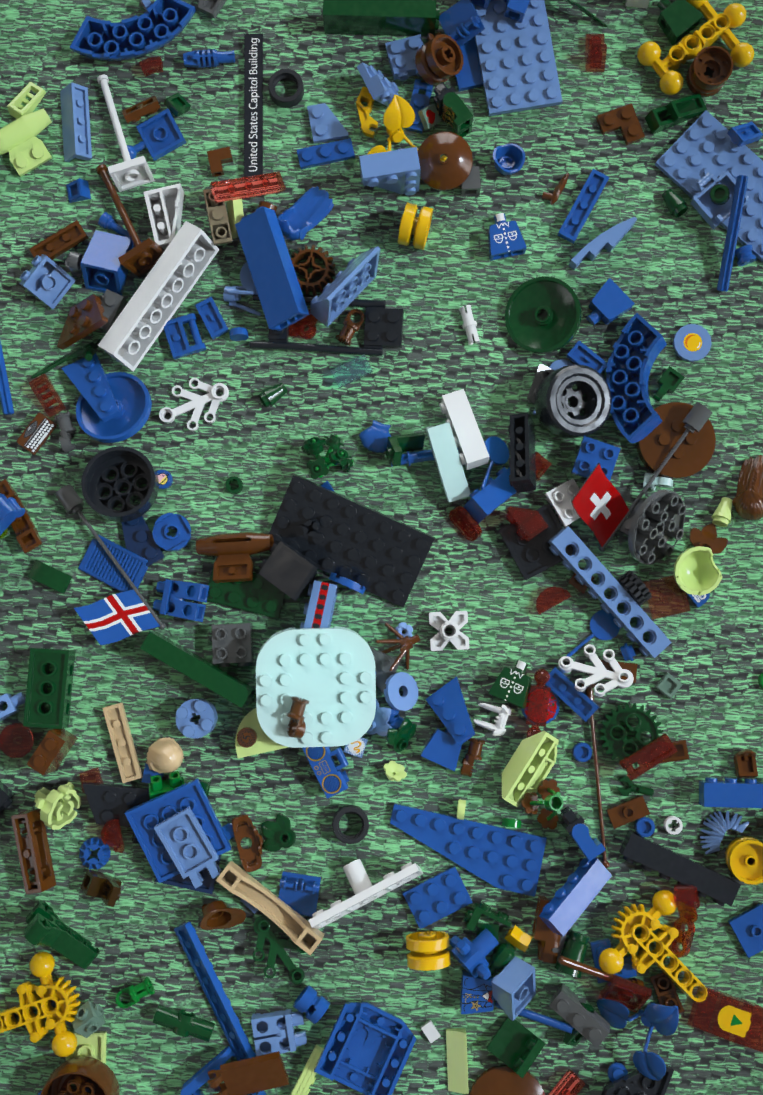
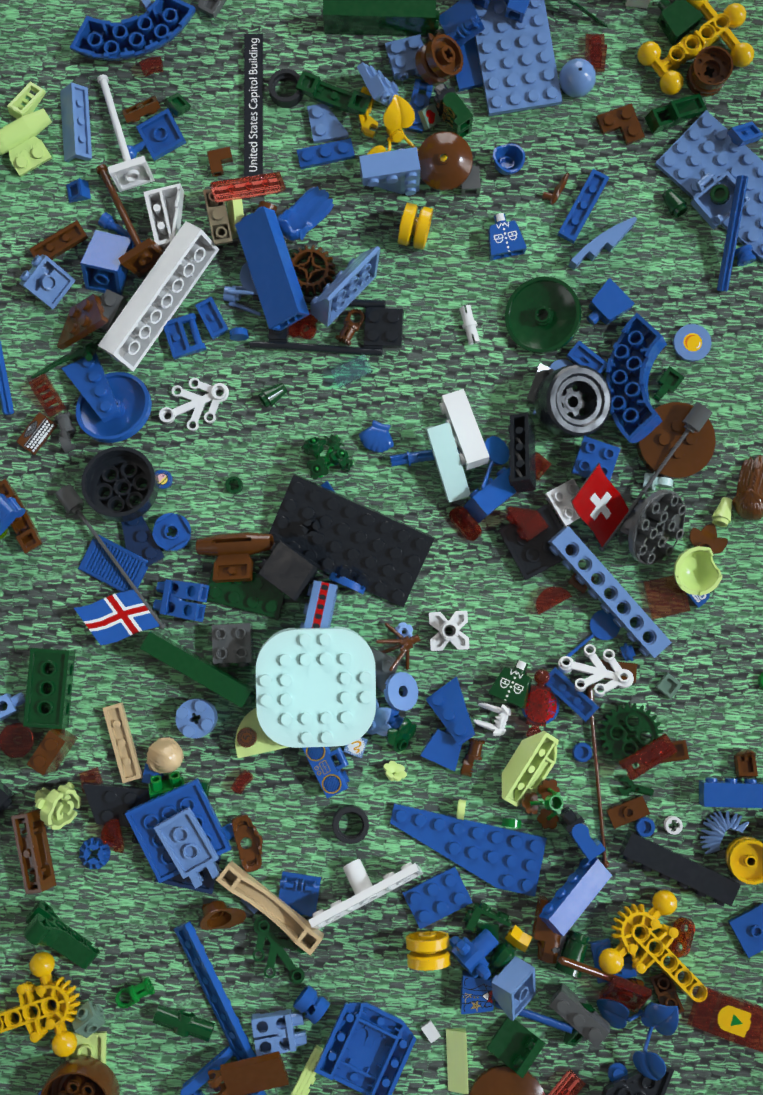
dark green slope [28,560,72,594] -> none
dark grey connector [65,251,83,277] -> none
dark brown brick [80,869,122,907] -> none
blue hinge [183,49,235,68] -> none
dark green plate [261,813,296,852] -> none
reddish brown connector [287,696,309,739] -> none
dark green bracket [386,432,425,467] -> none
black tyre [617,570,652,606] -> none
clear red piece [673,885,700,923] -> none
none -> clear red piece [231,769,255,795]
none -> dark green slope [296,71,372,115]
none -> medium blue helmet [559,58,596,98]

